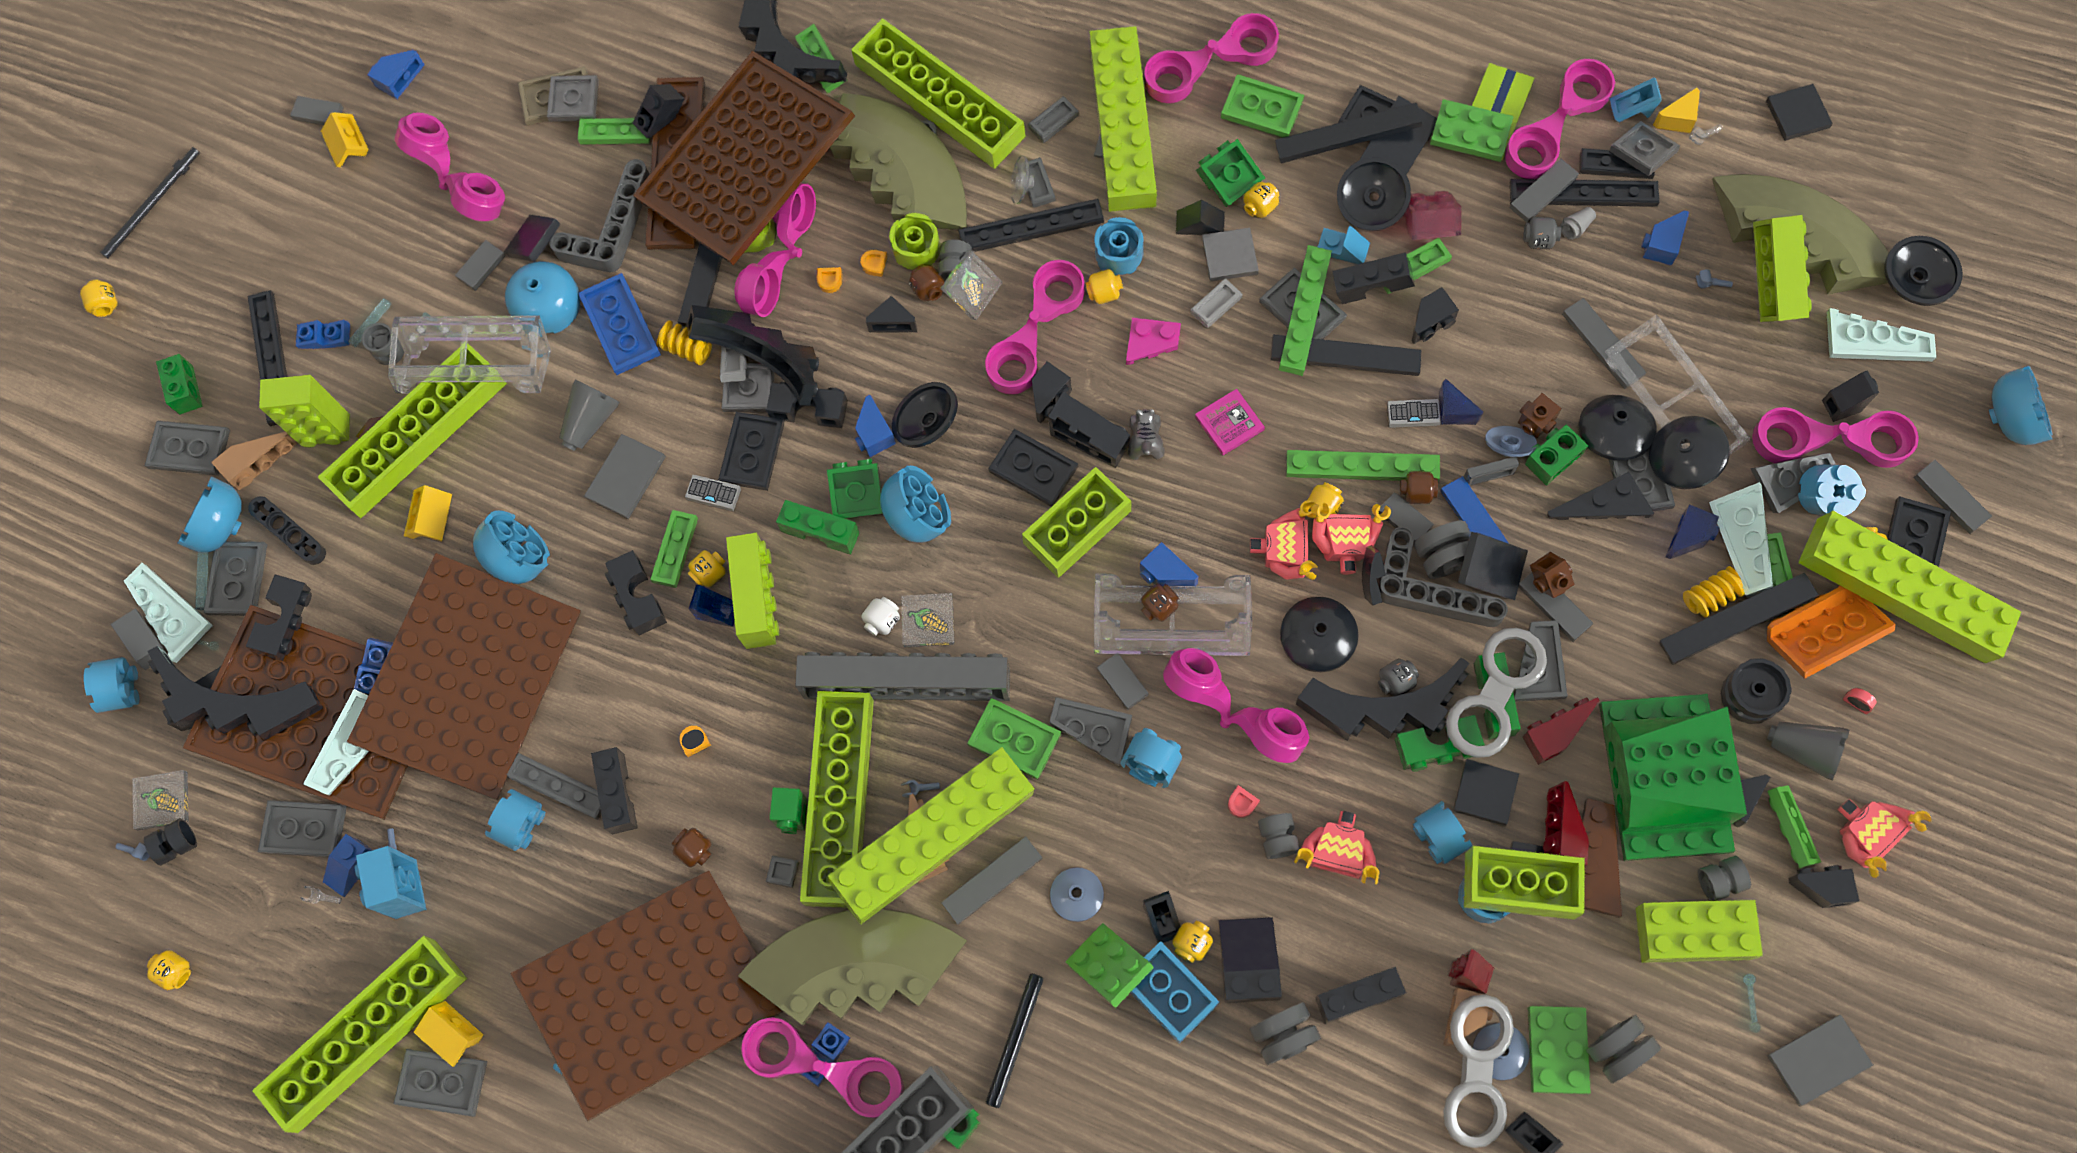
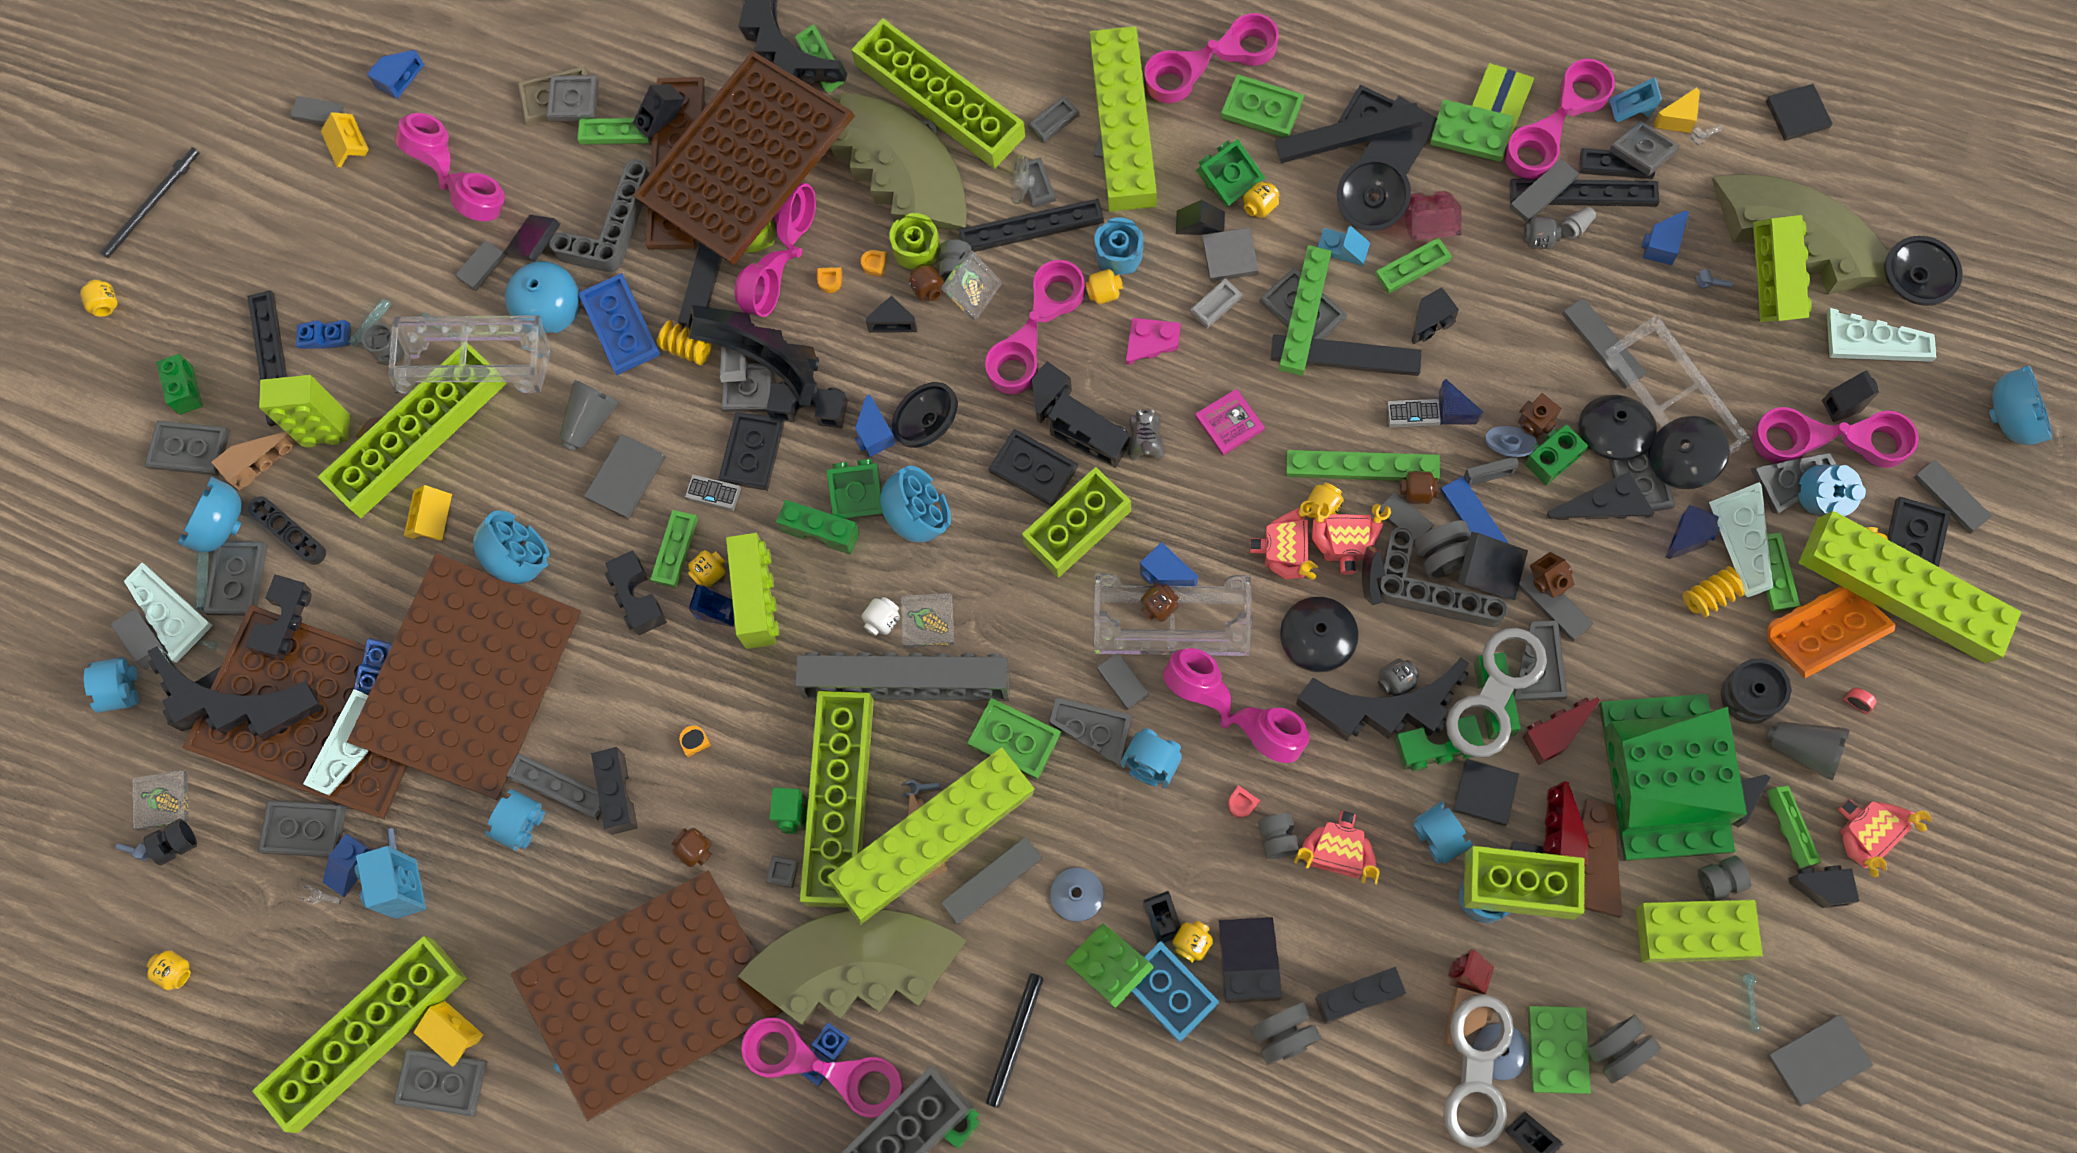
black arch [1333,252,1415,304] -> none
black tile [1659,572,1818,665] -> none

